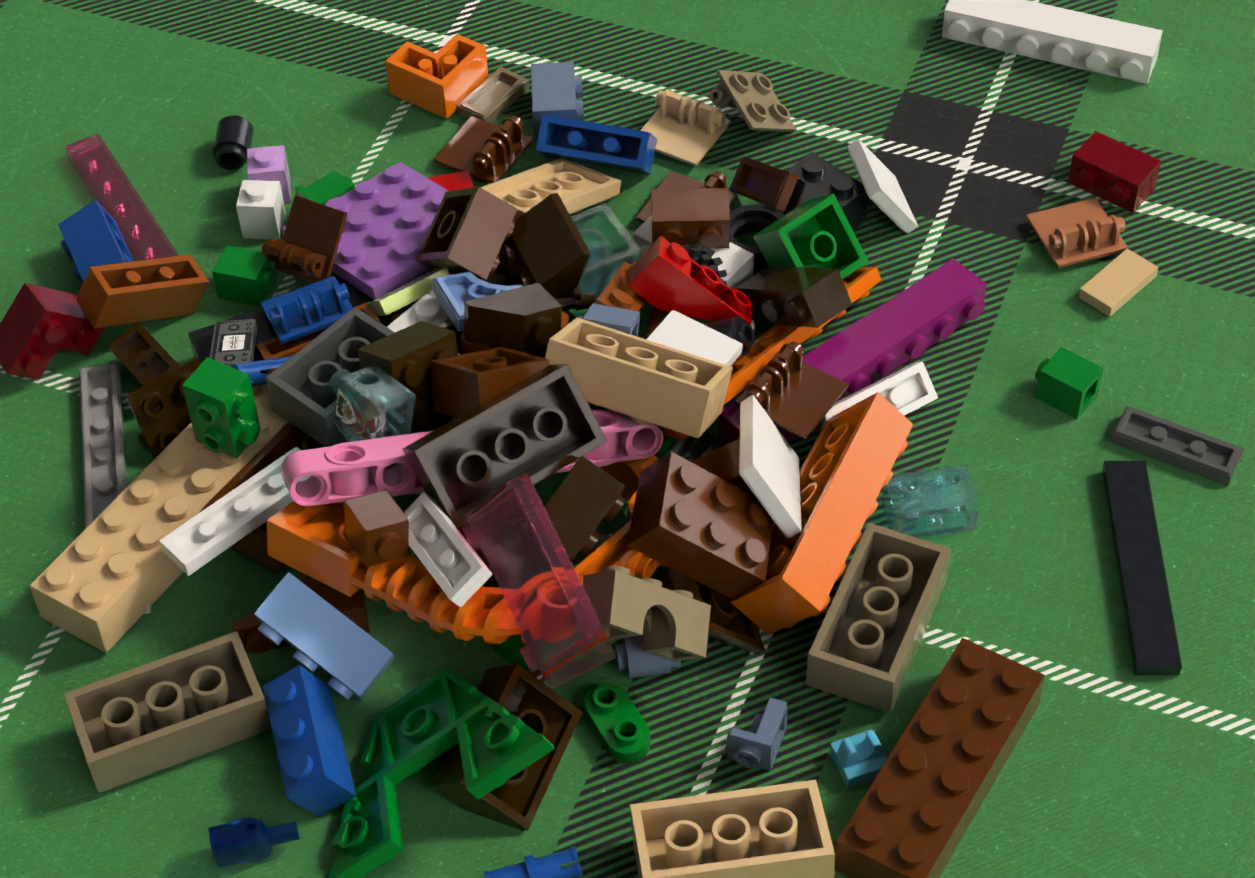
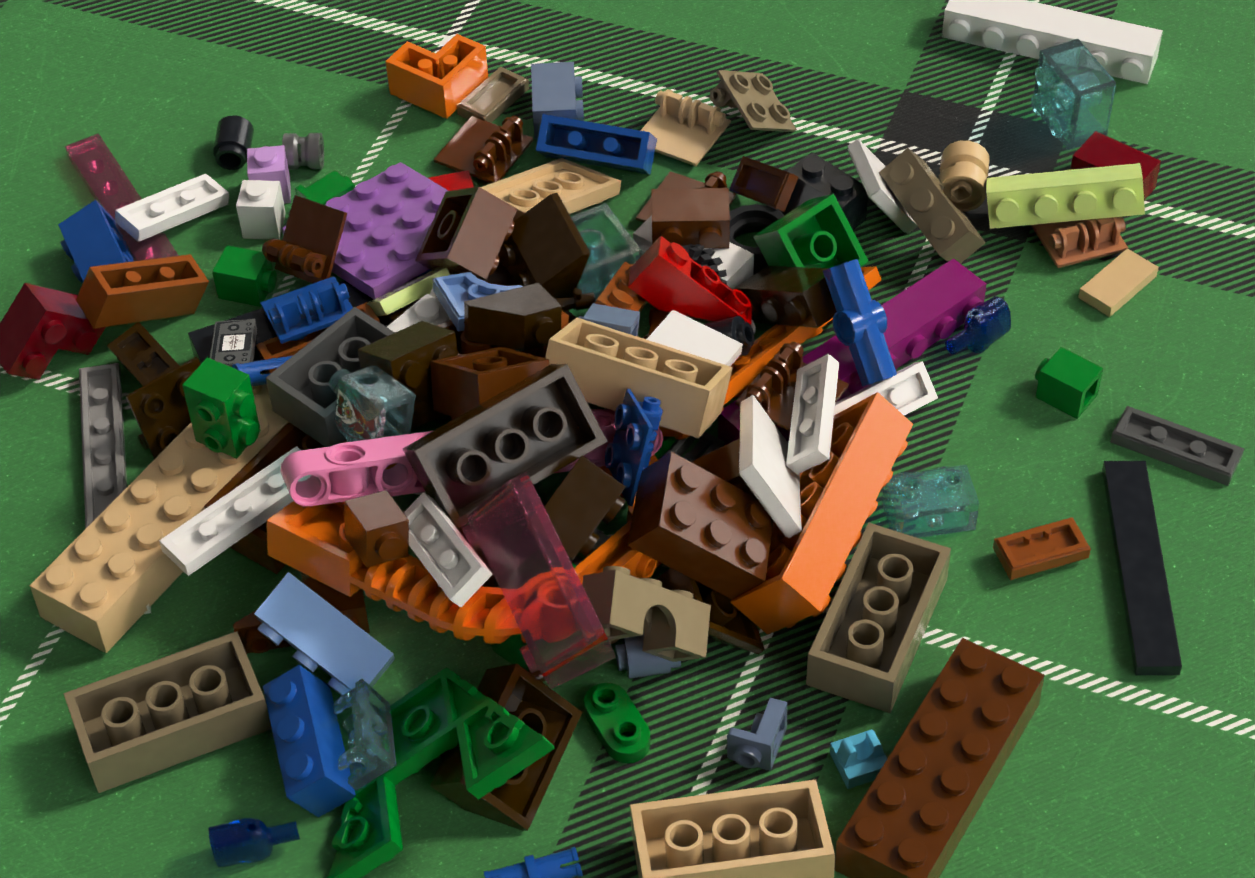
none -> white plate [115,174,229,242]
none -> flat silver wheel [282,133,324,170]
none -> clear light blue hinge [333,679,397,791]
none -> blue hinge [605,389,663,506]
none -> white plate [786,354,839,475]
none -> blue piece [823,259,897,387]
none -> dark tan arch [879,148,986,264]
none -> tan wheel [938,141,990,212]
none -> clear blue piece [945,296,1011,354]
none -> yellowish green brick [986,163,1145,229]
none -> dark orange plate [993,517,1091,580]
none -> clear light blue brick [1031,39,1116,150]

